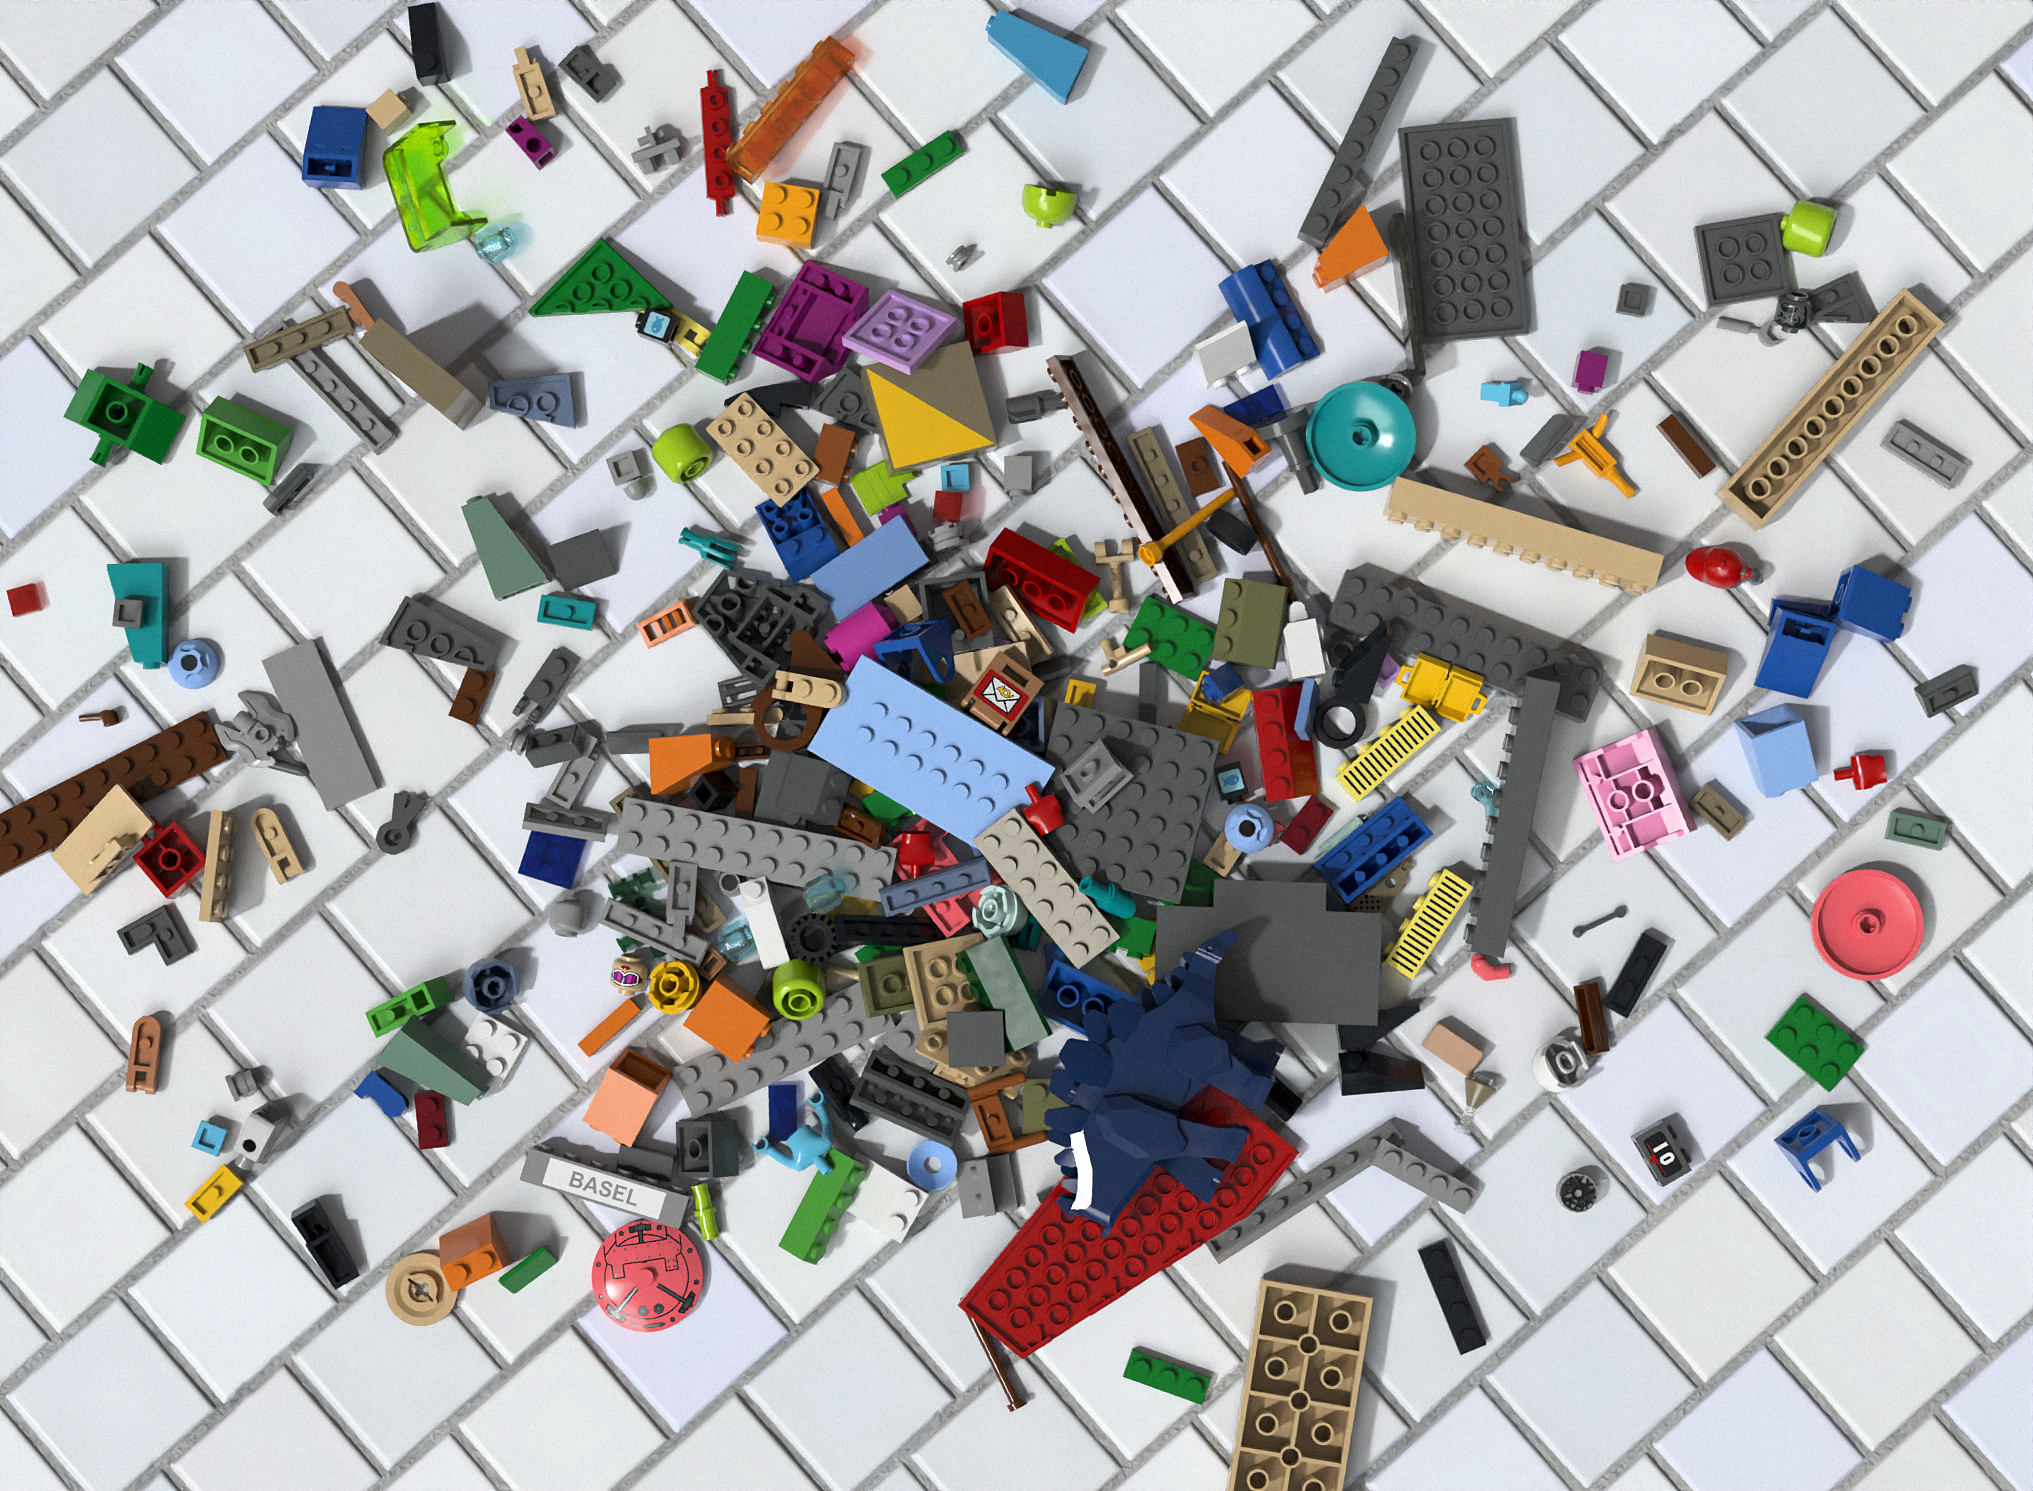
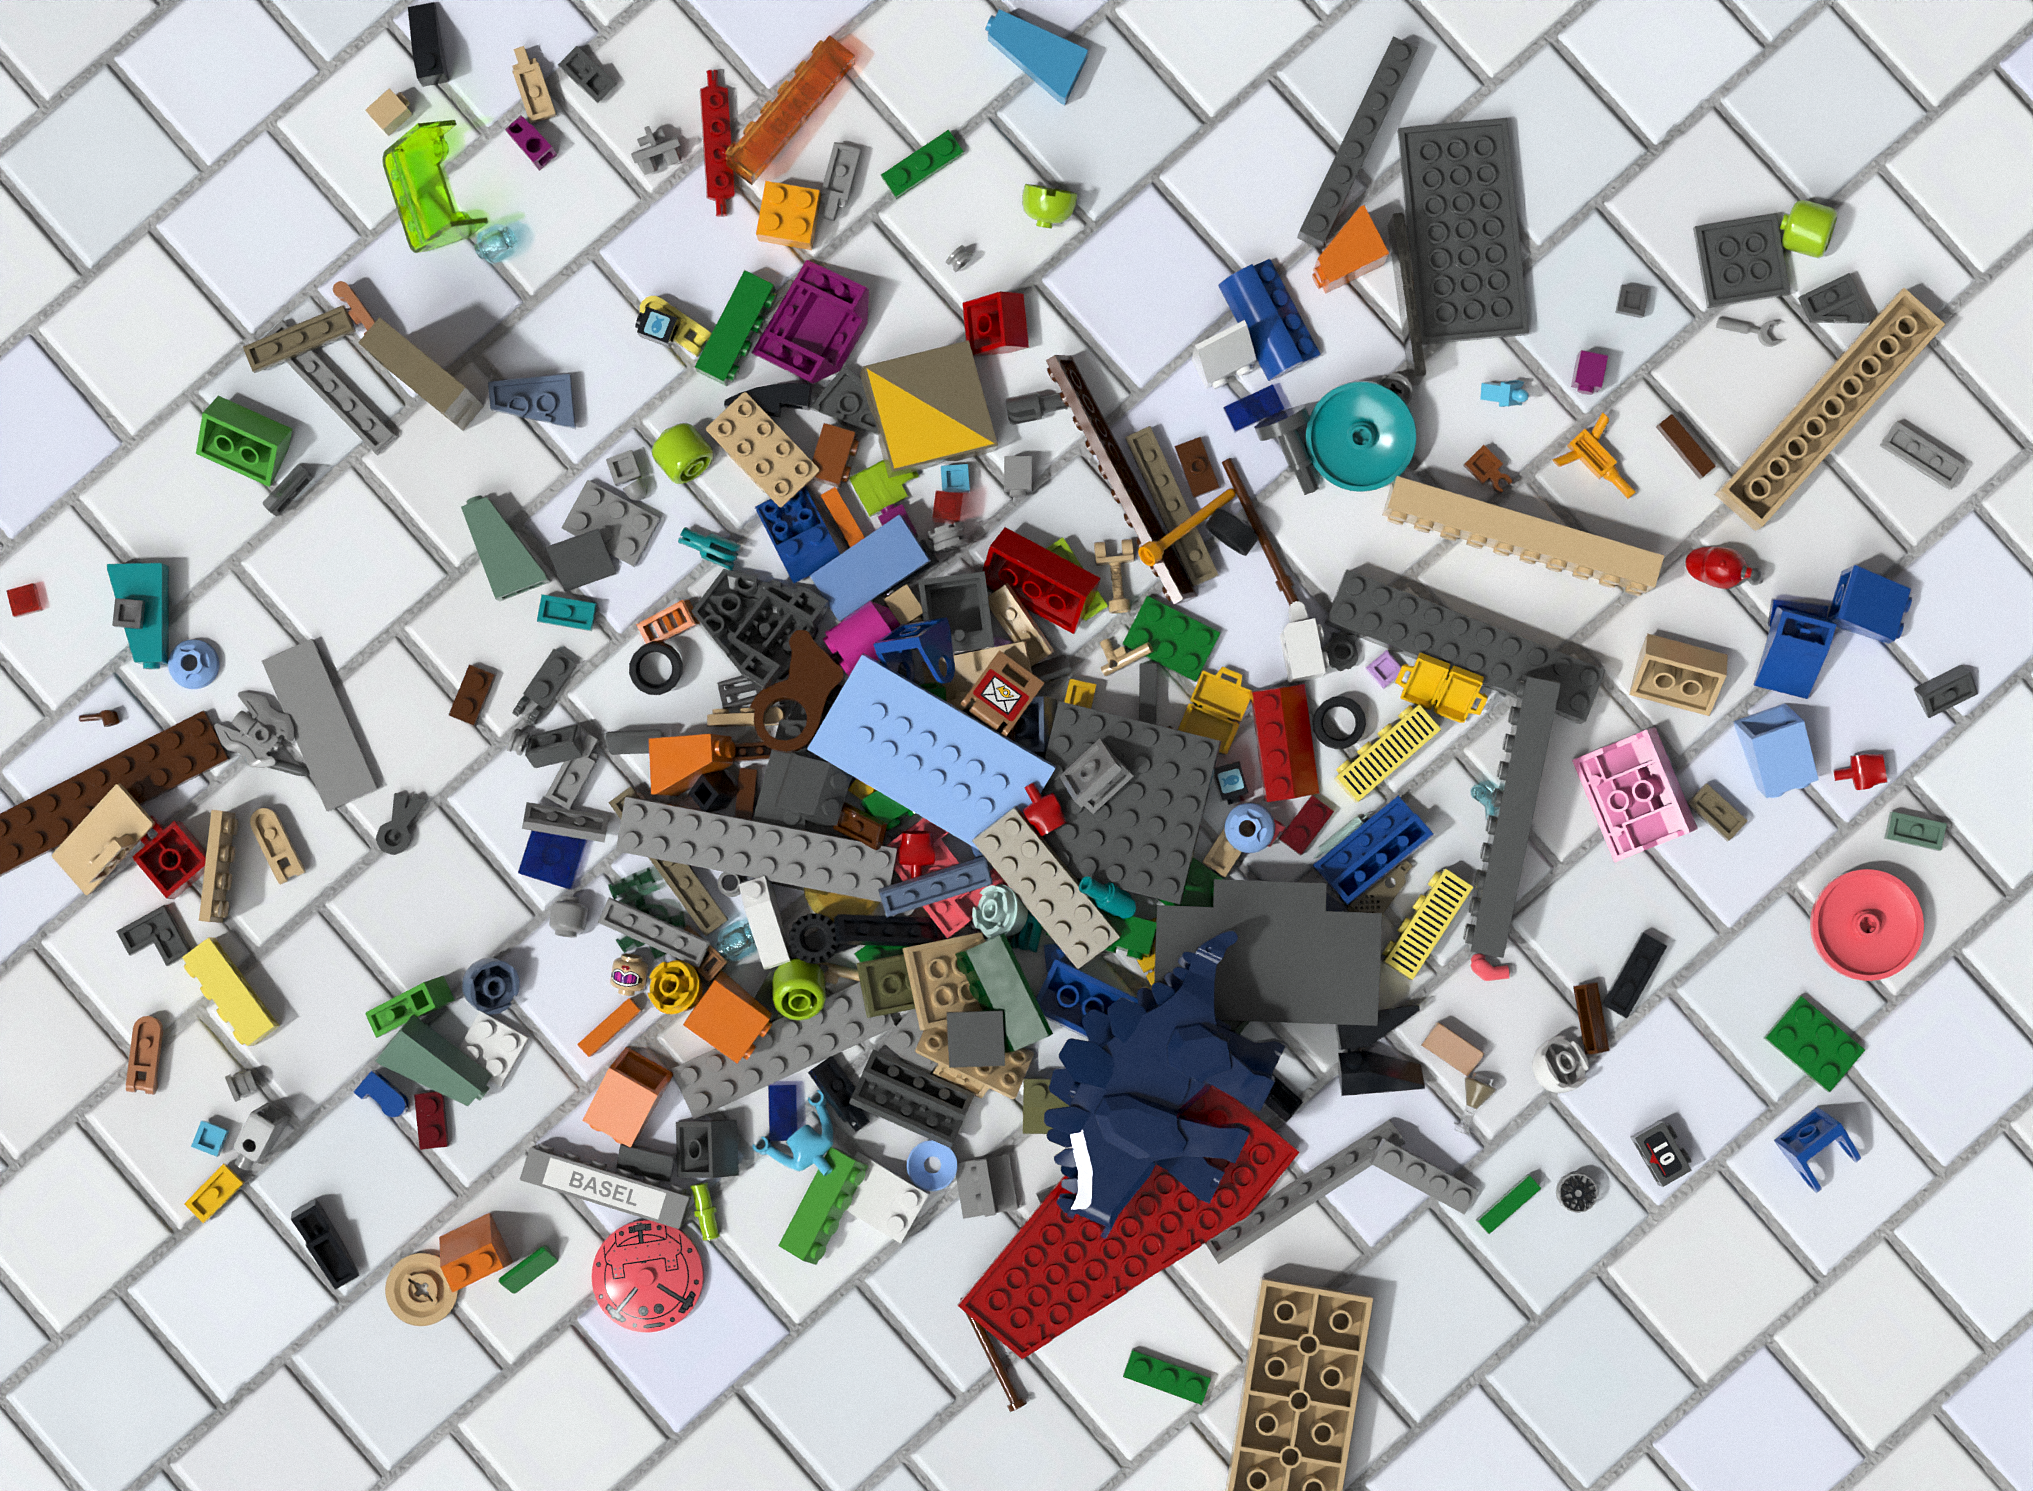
green slope [63,362,186,468] -> none
blue slope [302,106,368,190] -> none
dark grey wing [378,596,502,673] -> none
green tile [527,237,674,317] -> none
light grey hinge [666,861,698,940] -> none
tan plate [771,670,846,709] -> none
clear light blue head [802,874,845,915] -> none
lavender plate [842,289,957,376] -> none
reddish brown plate [941,579,994,641] -> none
dark orange plate [967,1071,1048,1157] -> none
orange slope [1188,405,1272,479] -> none
blue slope [1201,662,1245,707] -> none
olive slope [1212,578,1289,670] -> none
medium blue tile [1294,678,1320,741] -> none
black slope [1331,620,1393,704] -> none
black plate [1417,1240,1487,1355] -> none
dark grey slope [1519,415,1573,467] -> none
dark grey hinge [1572,907,1626,938] -> none
dark grey head [1774,291,1814,334] -> none
none -> light yellow brick [182,937,280,1046]
none -> light grey plate [561,480,661,568]
none -> black tyre [629,641,683,695]
none -> green piece [1476,1174,1541,1234]

